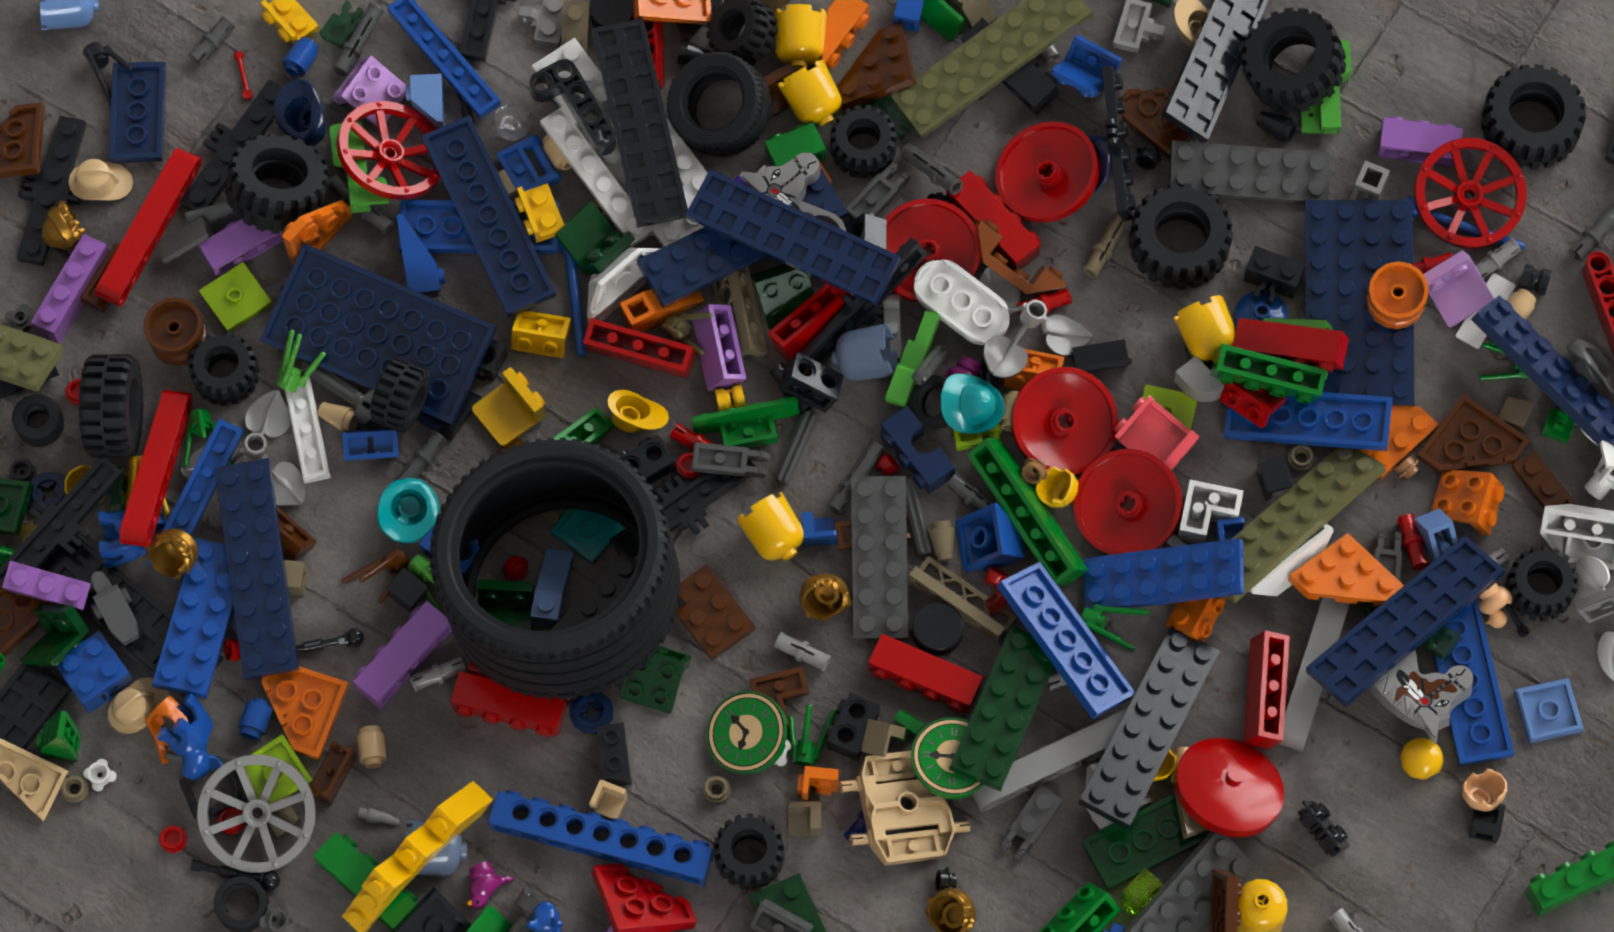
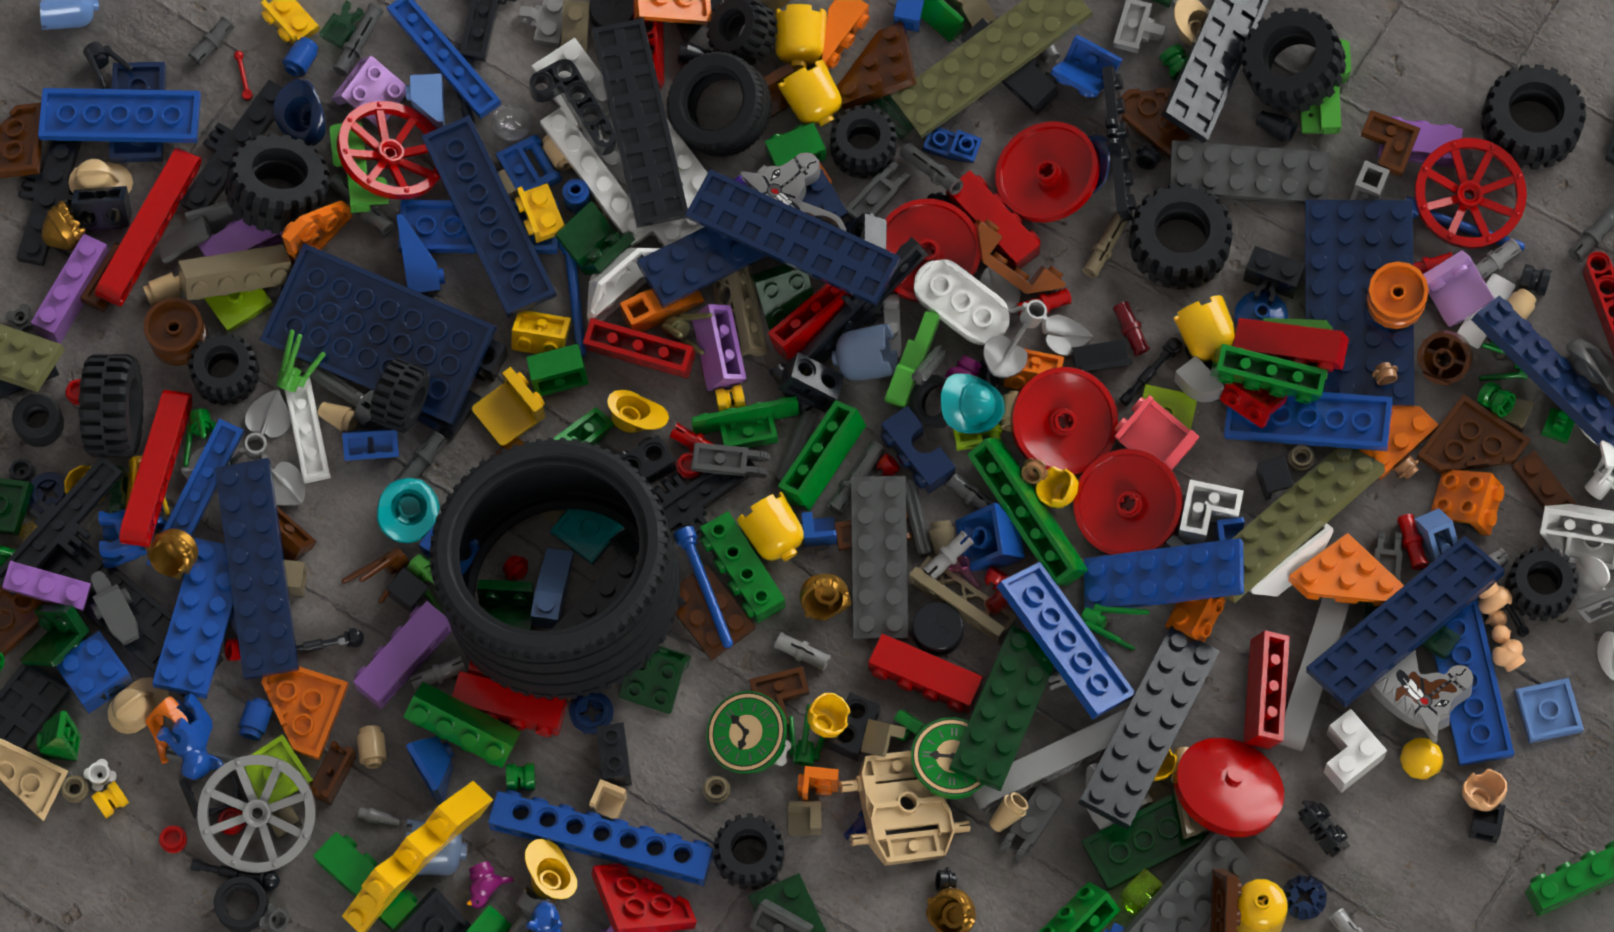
none -> blue plate [38,88,201,143]
none -> black brick [71,186,132,231]
none -> yellow wheel [91,781,130,819]
none -> tan brick [143,272,183,306]
none -> dark tan brick [178,244,291,300]
none -> green brick [403,681,521,768]
none -> blue slope [406,736,455,806]
none -> green wheel [506,763,536,791]
none -> yellow piece [524,839,577,902]
none -> green brick [526,344,589,397]
none -> blue brick [562,179,591,213]
none -> blue piece [673,526,733,648]
none -> green brick [699,511,786,624]
none -> green brick [778,400,867,512]
none -> yellow hair [807,693,850,738]
none -> blue slope [922,127,982,163]
none -> light grey pin [923,531,974,580]
none -> clear pink hand [949,555,981,589]
none -> tan cone [989,792,1028,832]
none -> dark red pin [1113,301,1150,356]
none -> black piece [1119,337,1182,406]
none -> green wheel [1159,44,1186,81]
none -> dark blue gear [1283,875,1327,920]
none -> white brick [1323,709,1387,793]
none -> reddish brown plate [1361,110,1421,177]
none -> medium nougat plate [1372,362,1398,385]
none -> reddish brown cylinder [1417,330,1473,385]
none -> green wheel [1477,381,1516,417]
none -> light nougat animal [1492,625,1526,672]

